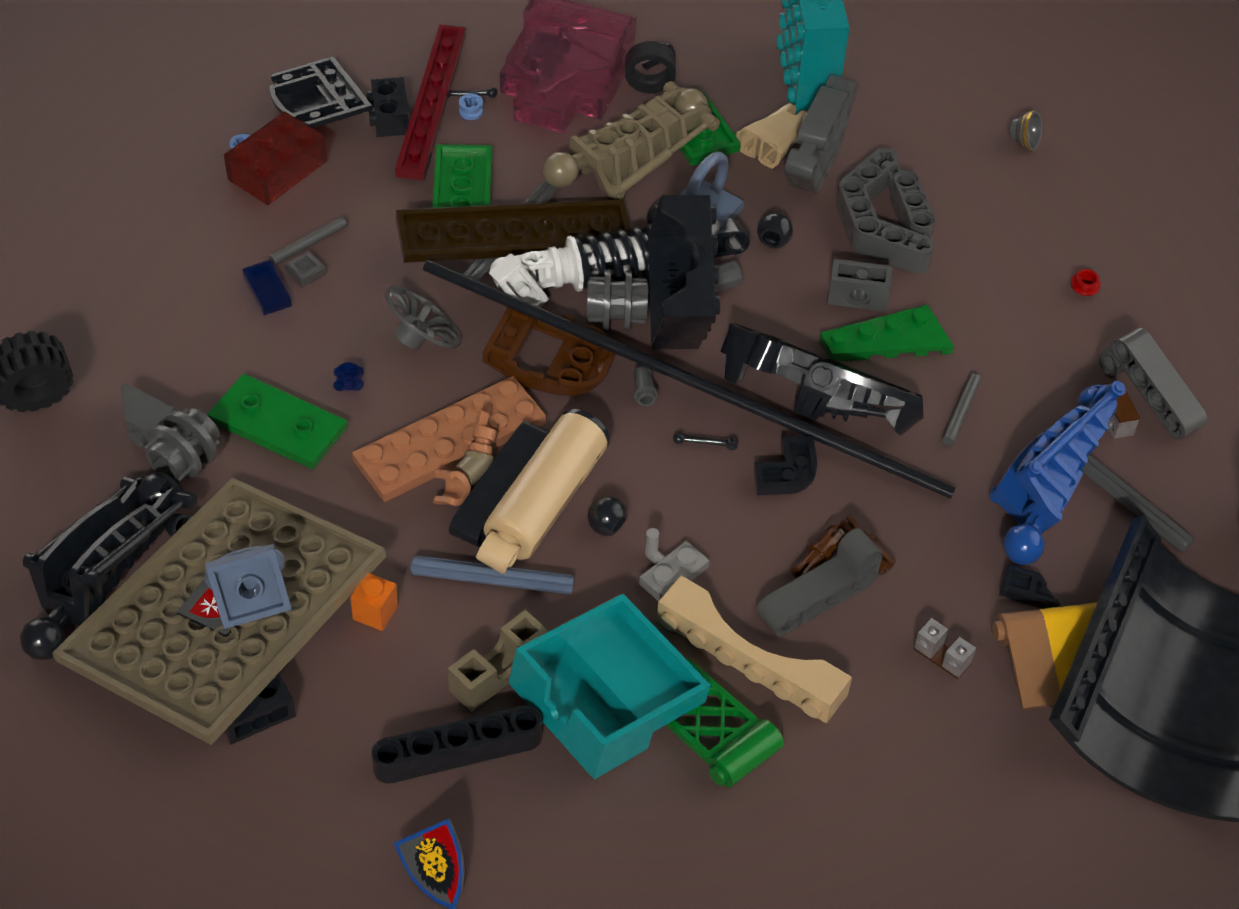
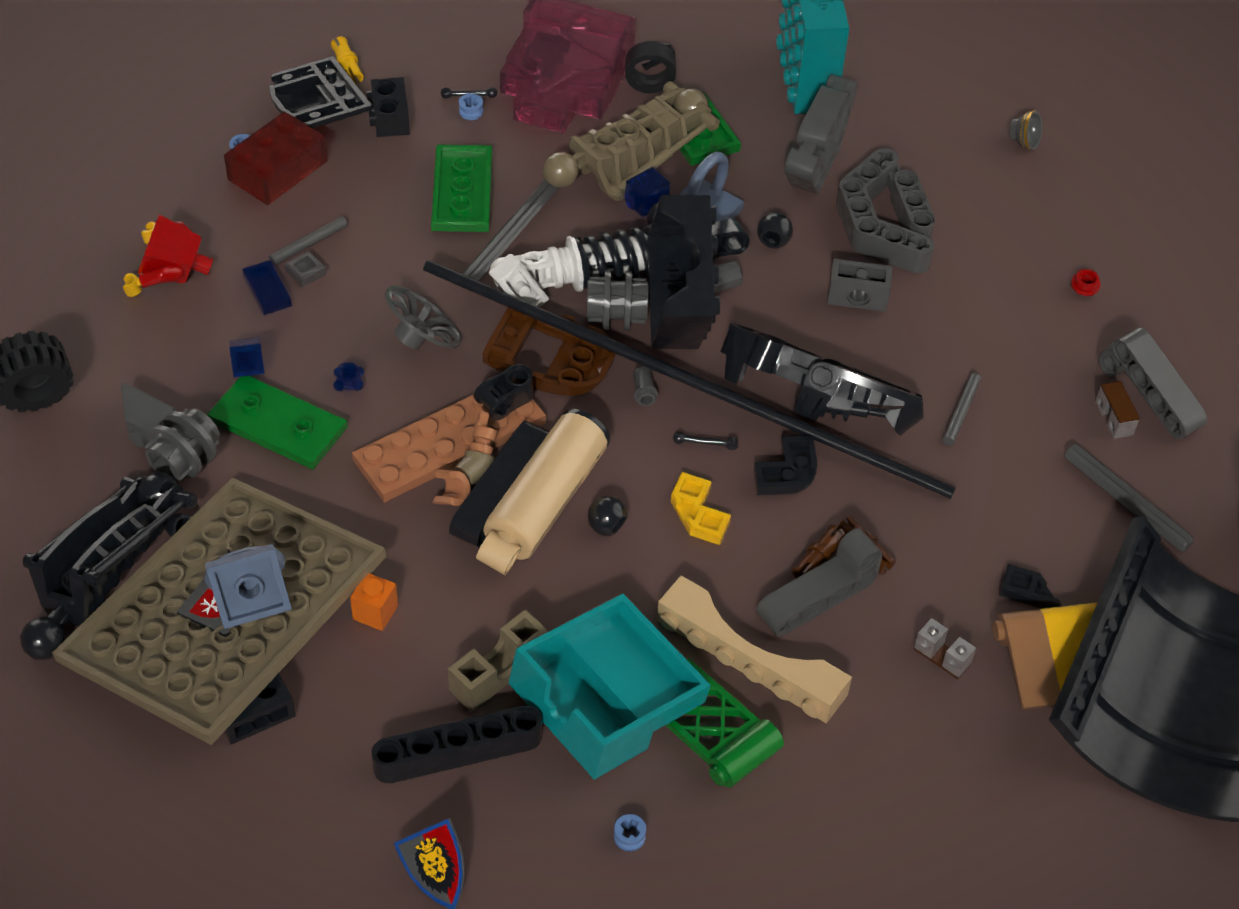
dark red plate [395,24,466,181] -> none
dark brown plate [395,200,630,263] -> none
sand blue axle [411,556,574,594] -> none
light grey plate [639,528,709,601] -> none
tan piece [736,103,807,169] -> none
green wing [819,304,954,361] -> none
blue piece [989,381,1126,565] -> none
none -> red torso [122,215,213,297]
none -> clear blue brick [229,337,265,377]
none -> yellow pin [331,36,364,85]
none -> black piece [473,364,534,421]
none -> medium blue bush [613,814,646,852]
none -> clear blue brick [625,167,670,218]
none -> yellow tile [670,472,731,545]

